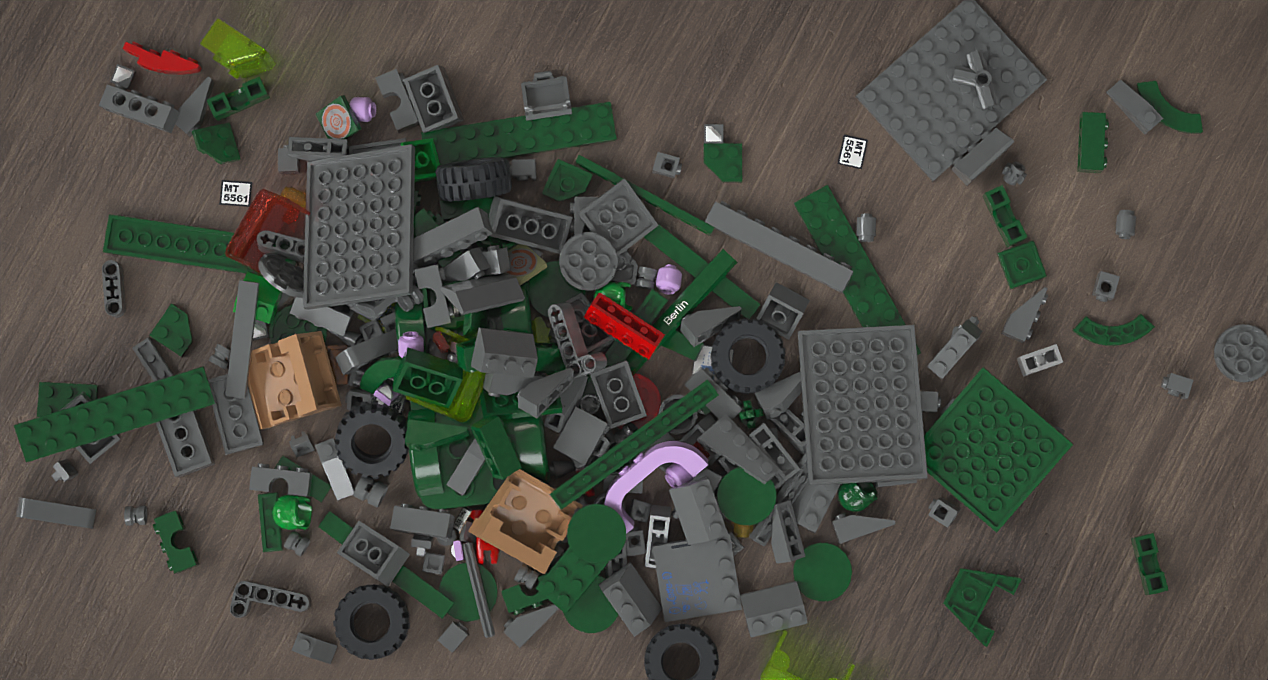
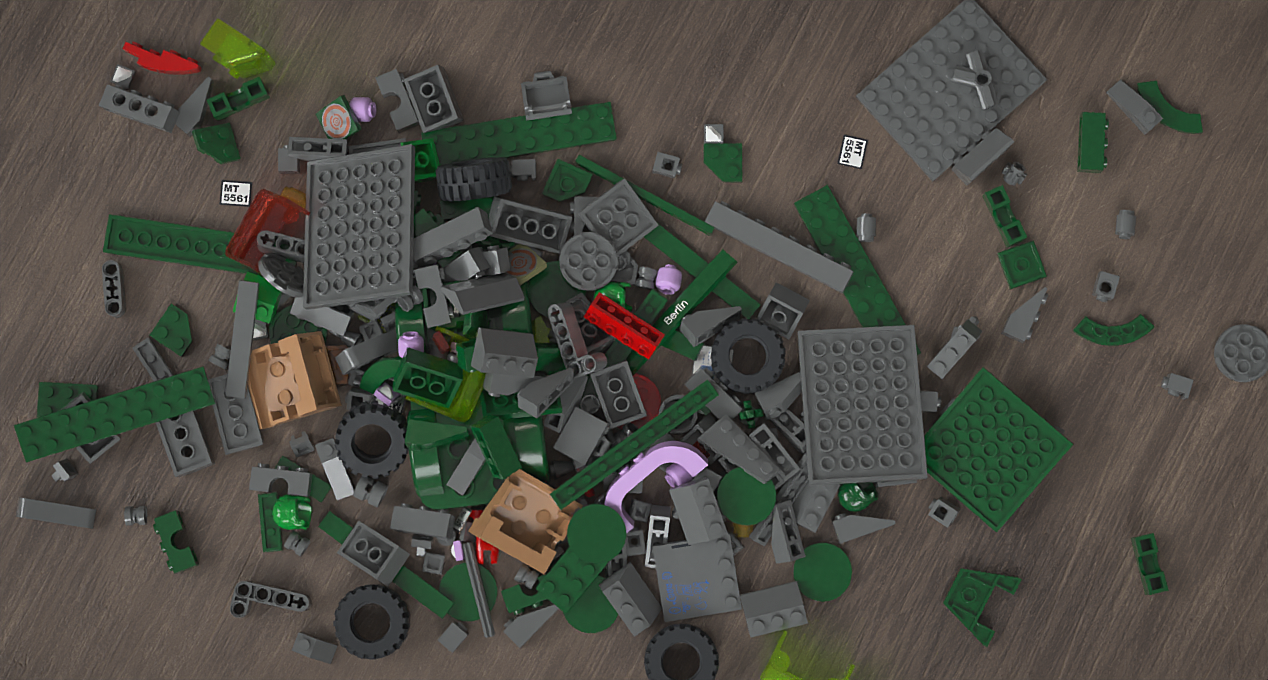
light grey brick [1017,344,1063,377] -> none

